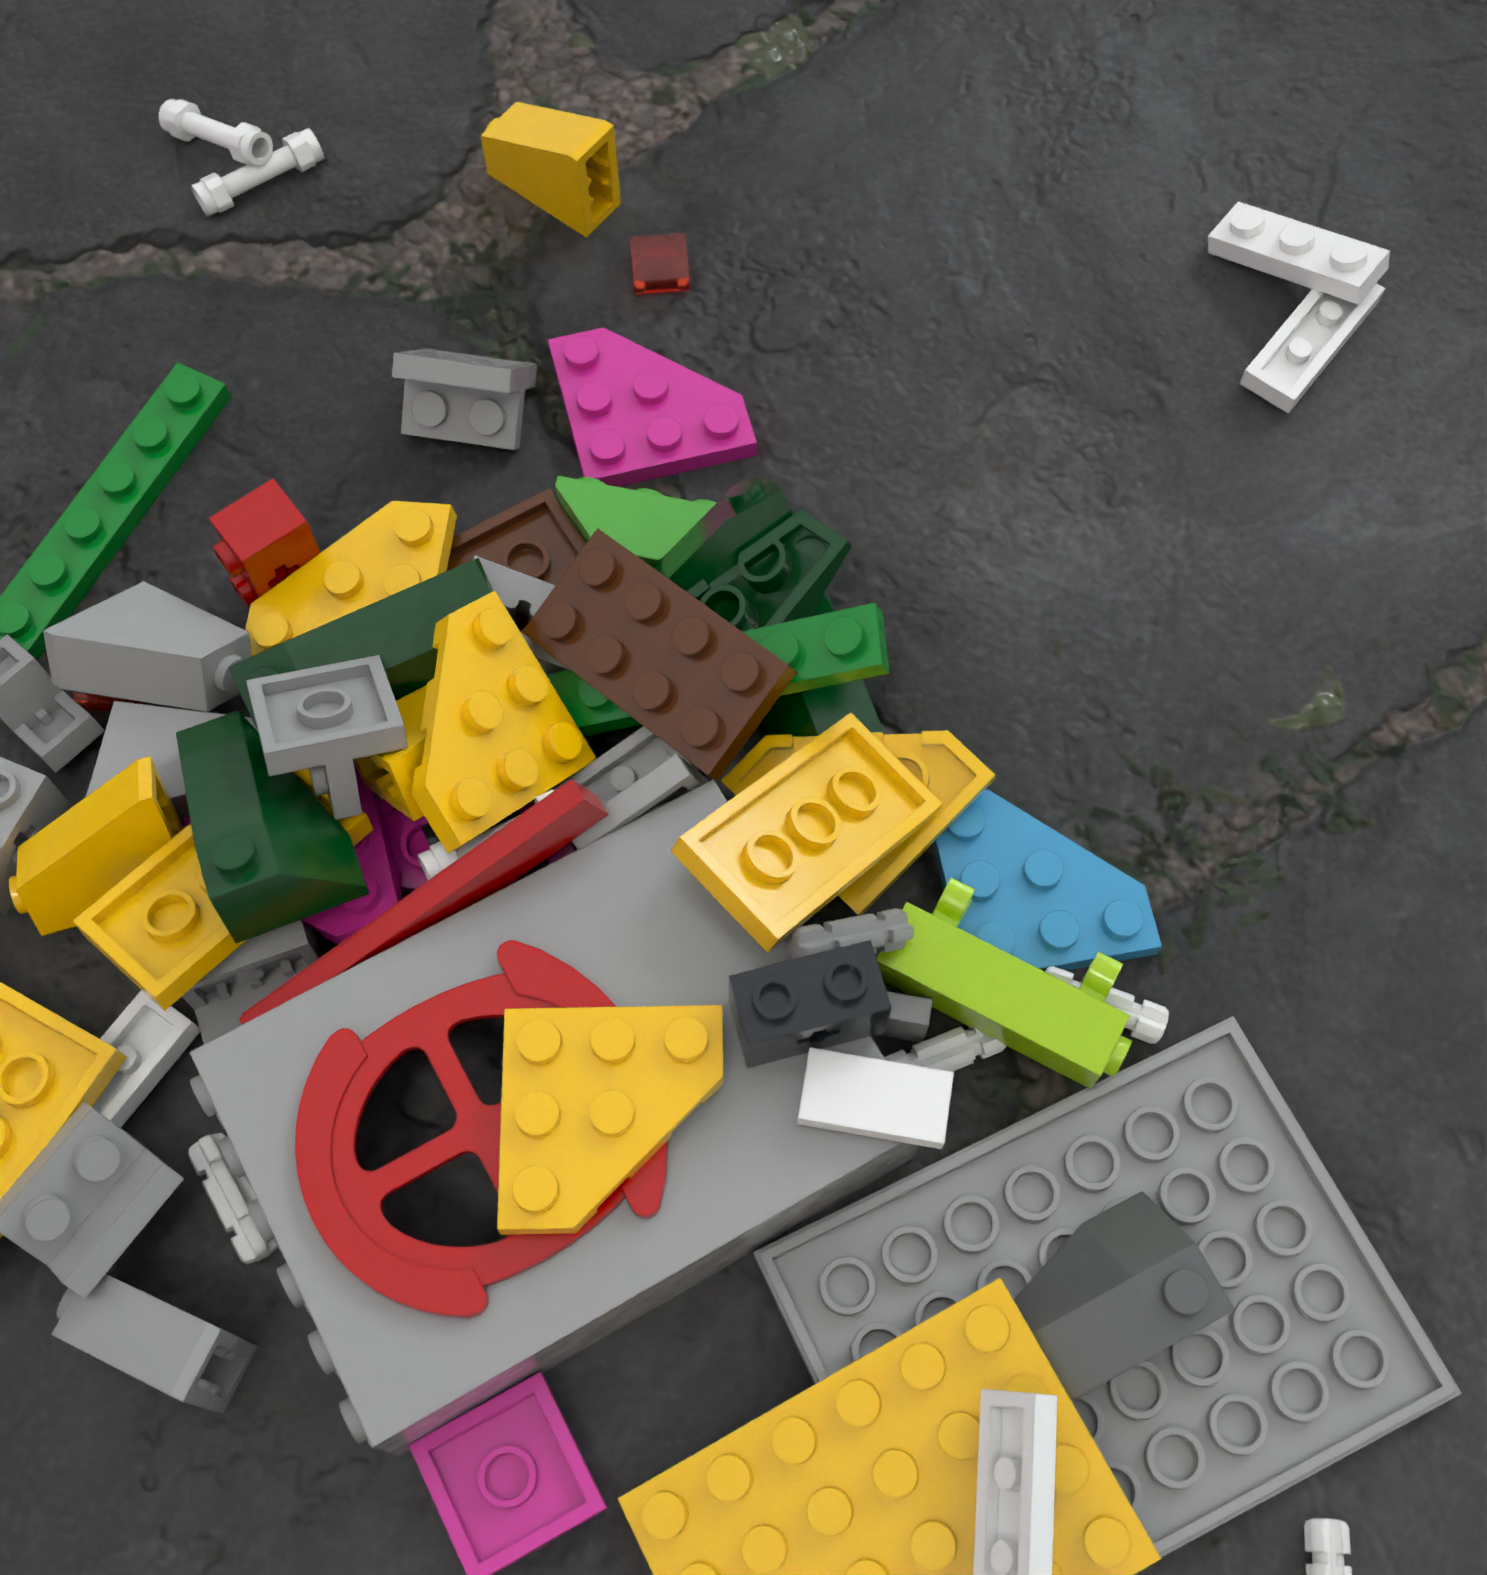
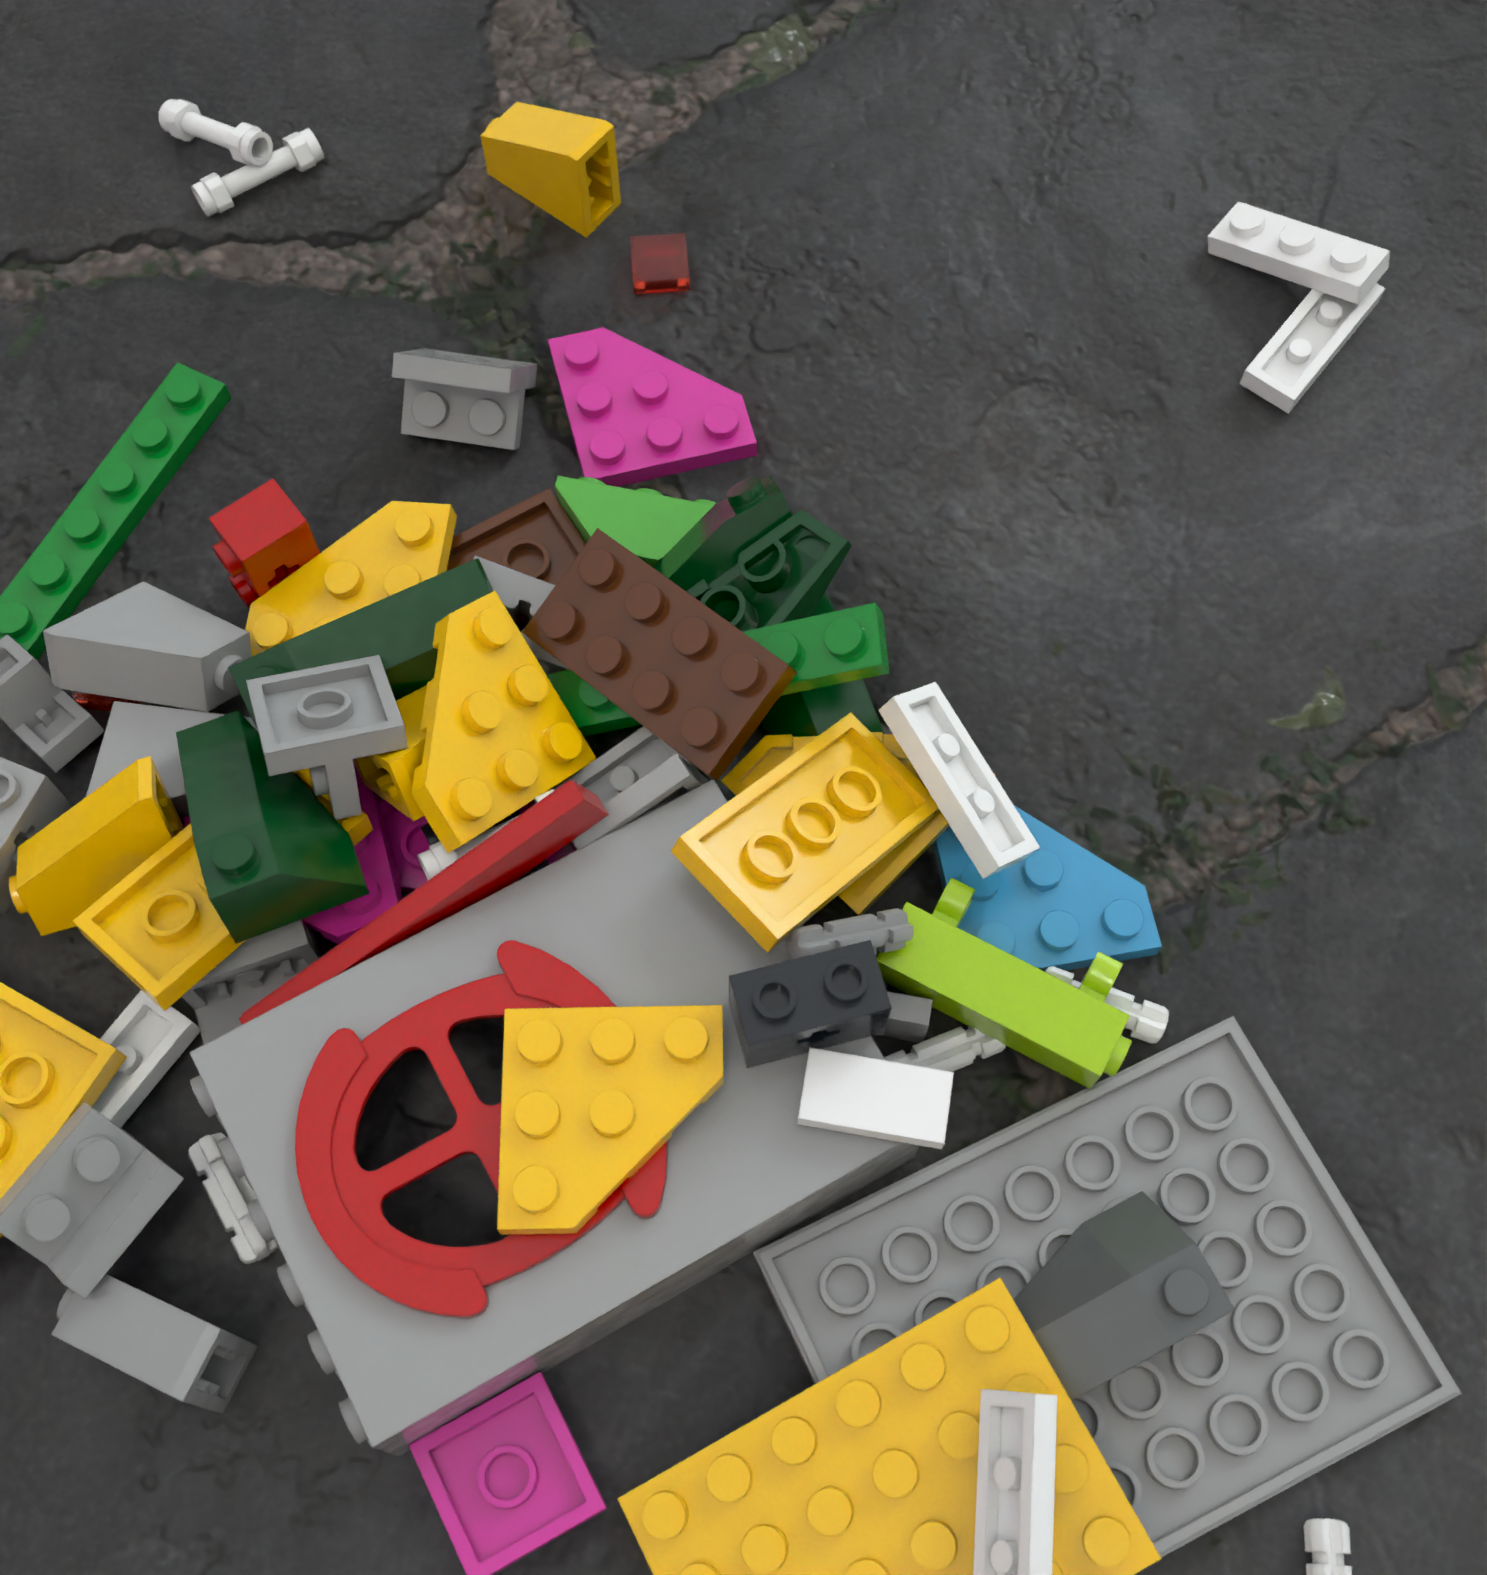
none -> white plate [878,682,1040,879]

